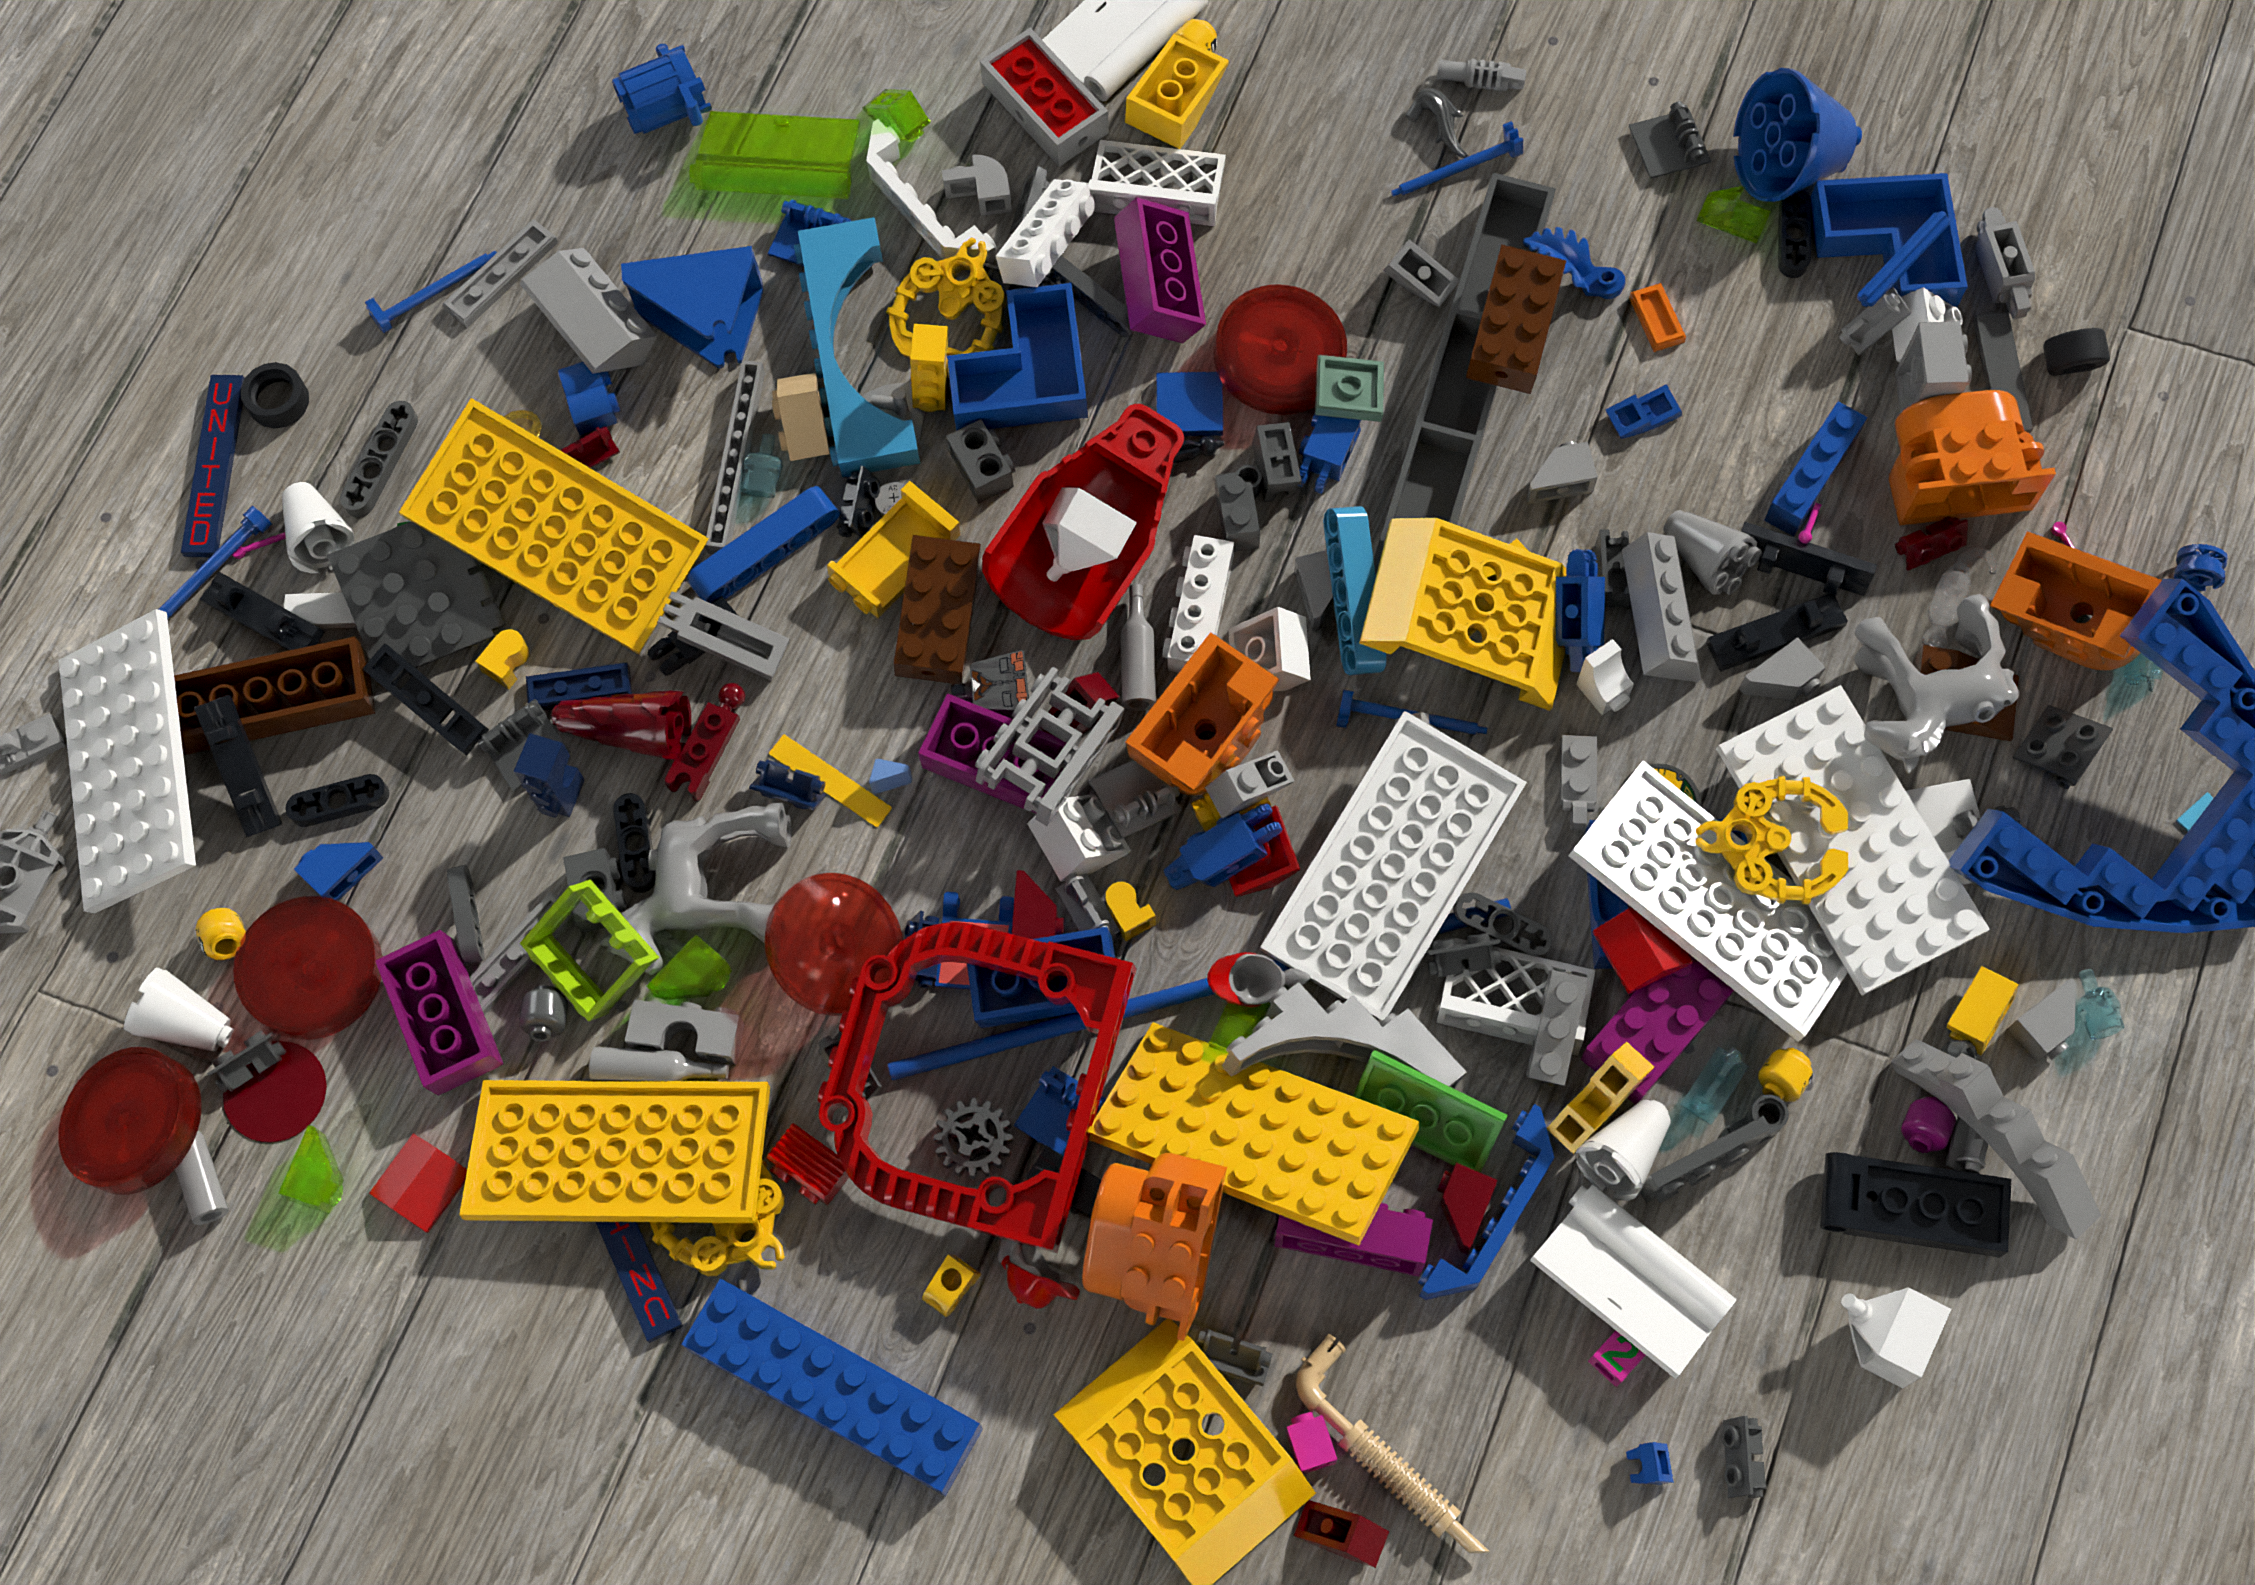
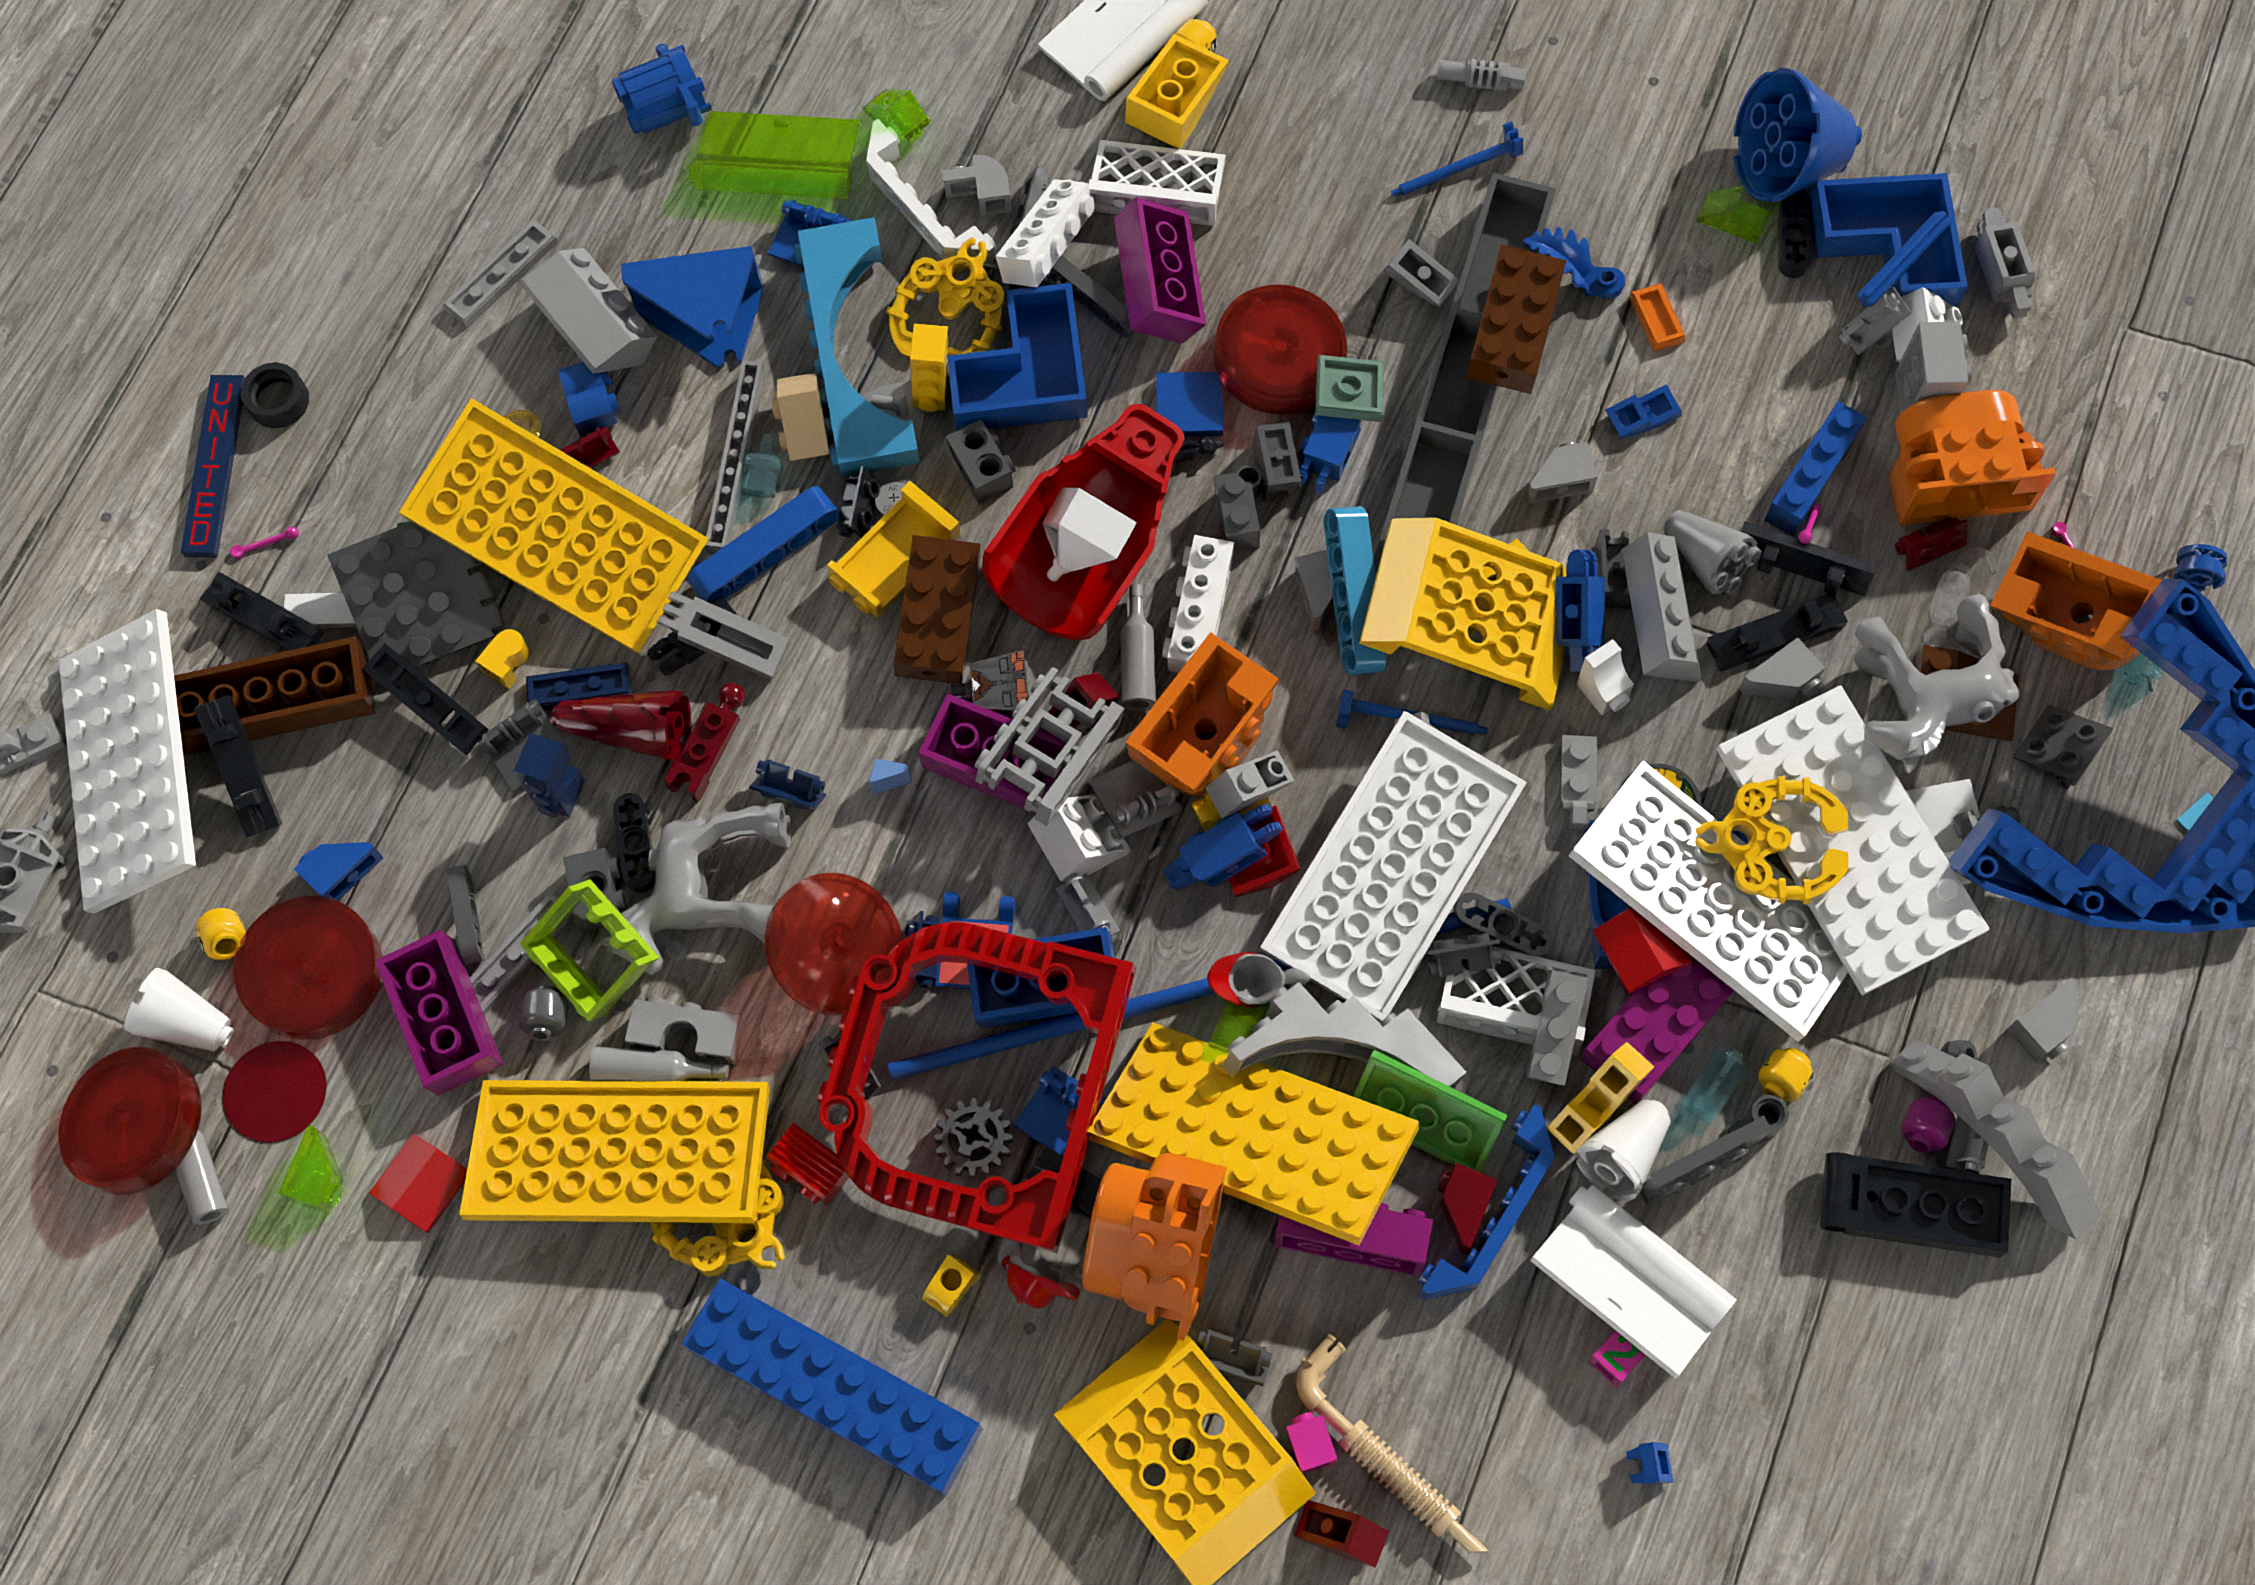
blue piece [158,506,272,620] -> none
dark grey hinge [207,1030,286,1093] -> none
white cone [282,482,355,573] -> none
black beam [285,774,389,827] -> none
dark grey beam [340,401,418,518] -> none
blue piece [365,251,497,333] -> none
dark blue tile [596,1222,683,1343] -> none
clear neon green slope [646,935,732,1000] -> none
yellow sticker [769,734,892,827] -> none
brick [980,28,1109,167] -> none
dark red slope [1012,870,1064,939] -> none
yellow leg [1105,882,1156,942] -> none
white slope [1228,607,1311,691] -> none
dark grey piece [1405,88,1468,158] -> none
dark grey hinge [1629,101,1711,179] -> none
dark grey hinge [1722,1416,1767,1498] -> none
white piece [1841,1287,1951,1388] -> none
yellow hinge [1946,966,2019,1056] -> none
dark grey tile [1973,312,2033,434] -> none
black tyre [2043,328,2110,376] -> none
clear light blue piece [2077,969,2125,1040] -> none

